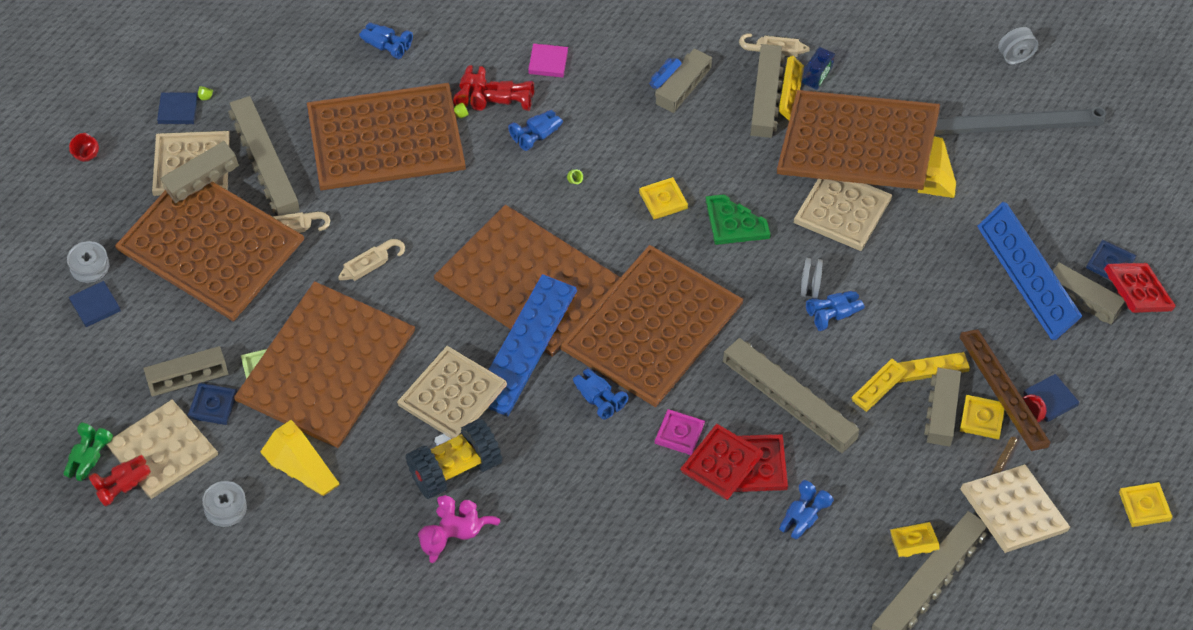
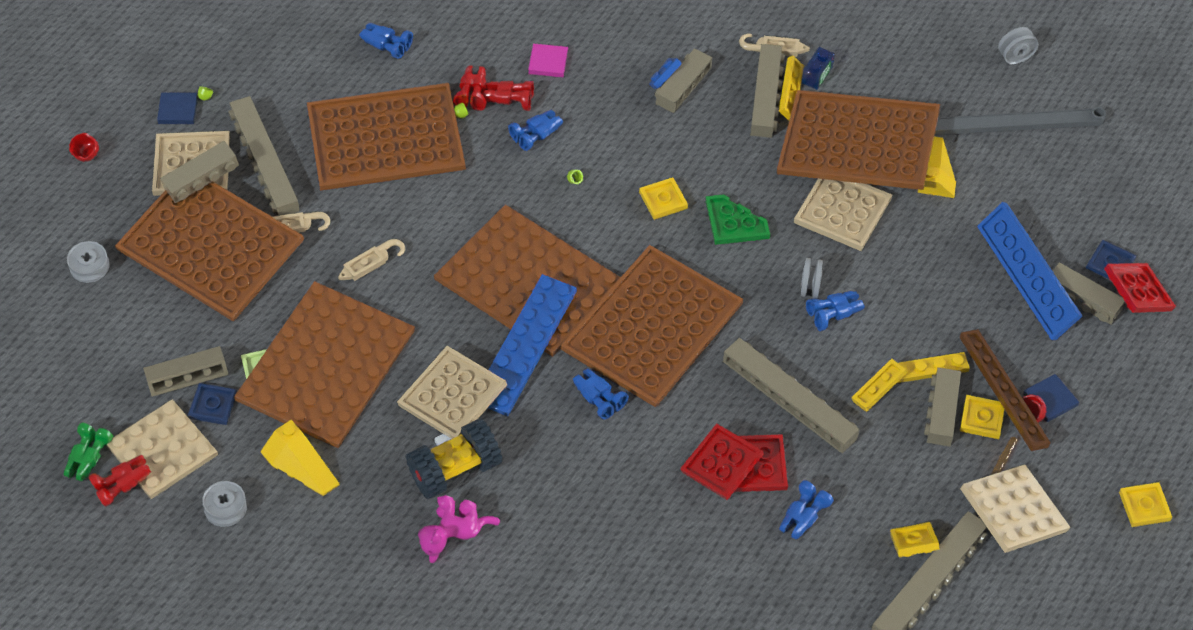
dark blue tile [69,281,121,327] -> none
dark pink tile [655,409,705,455] -> none

